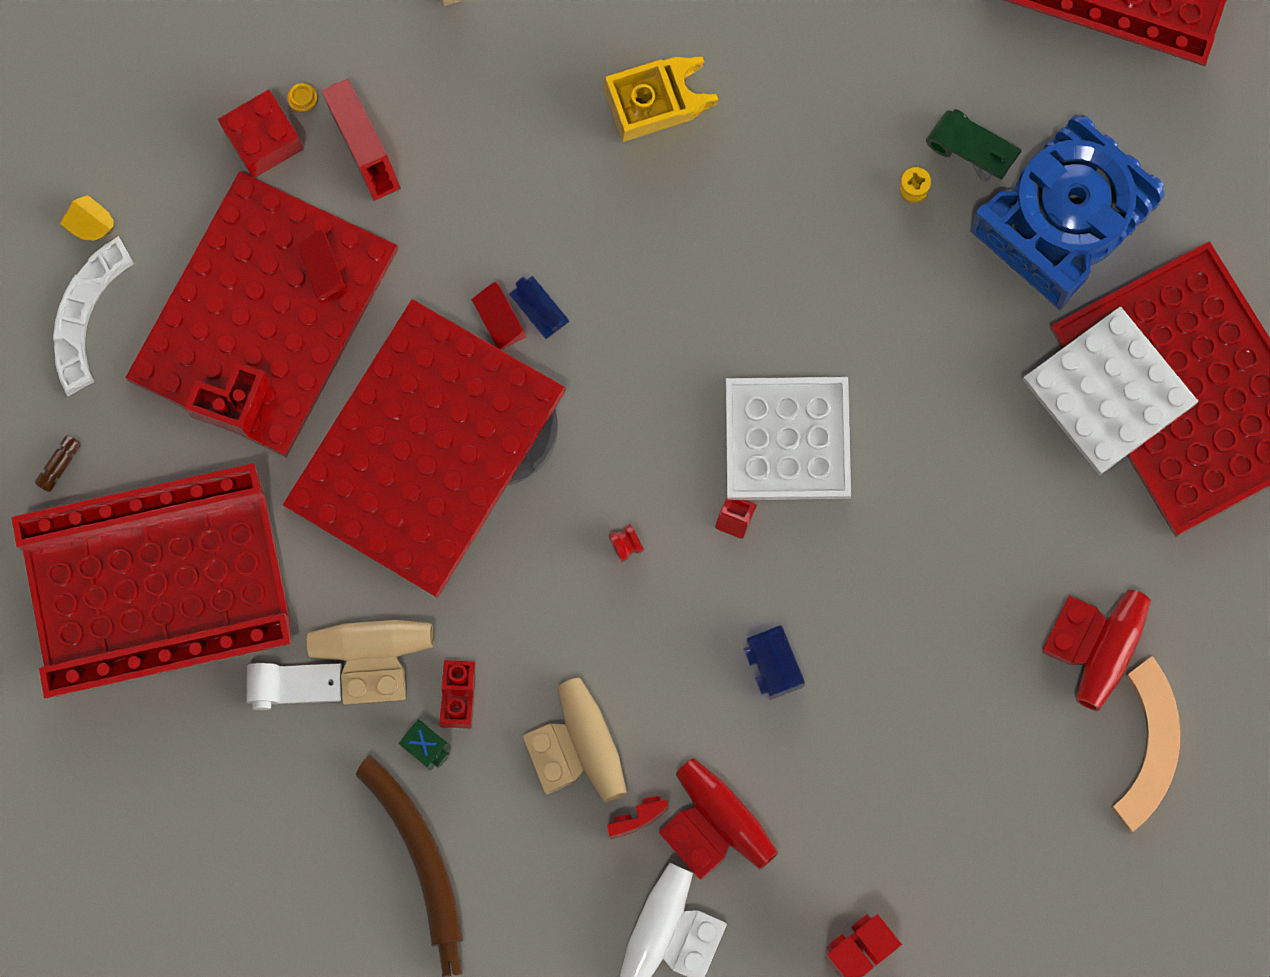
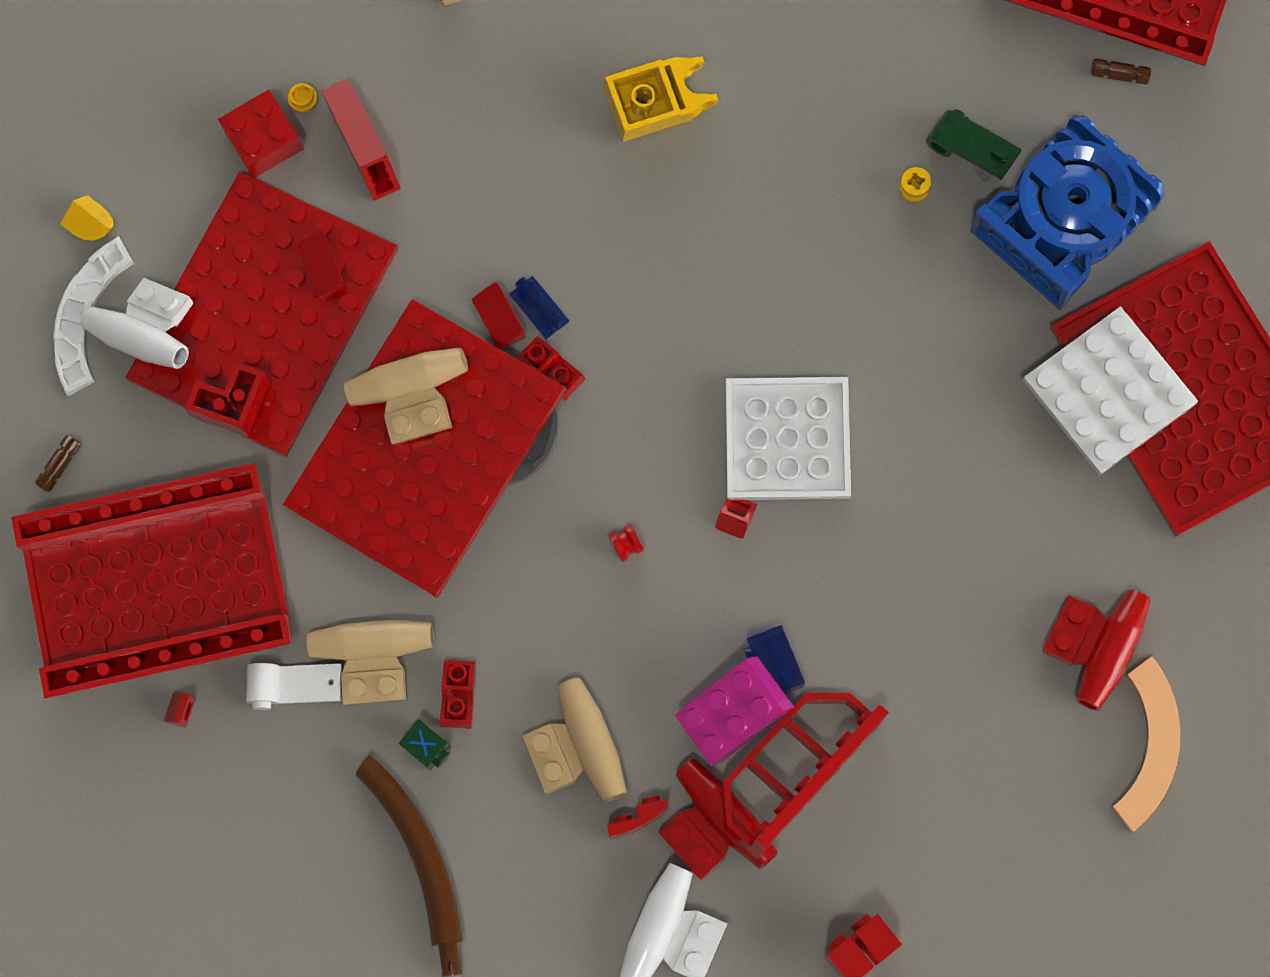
none -> white plate [81,278,193,369]
none -> red slope [164,692,195,728]
none -> tan plate [344,347,468,445]
none -> red slope [517,336,585,401]
none -> dark pink brick [675,656,794,766]
none -> red plate [721,692,889,859]
none -> reddish brown axle [1091,59,1151,85]

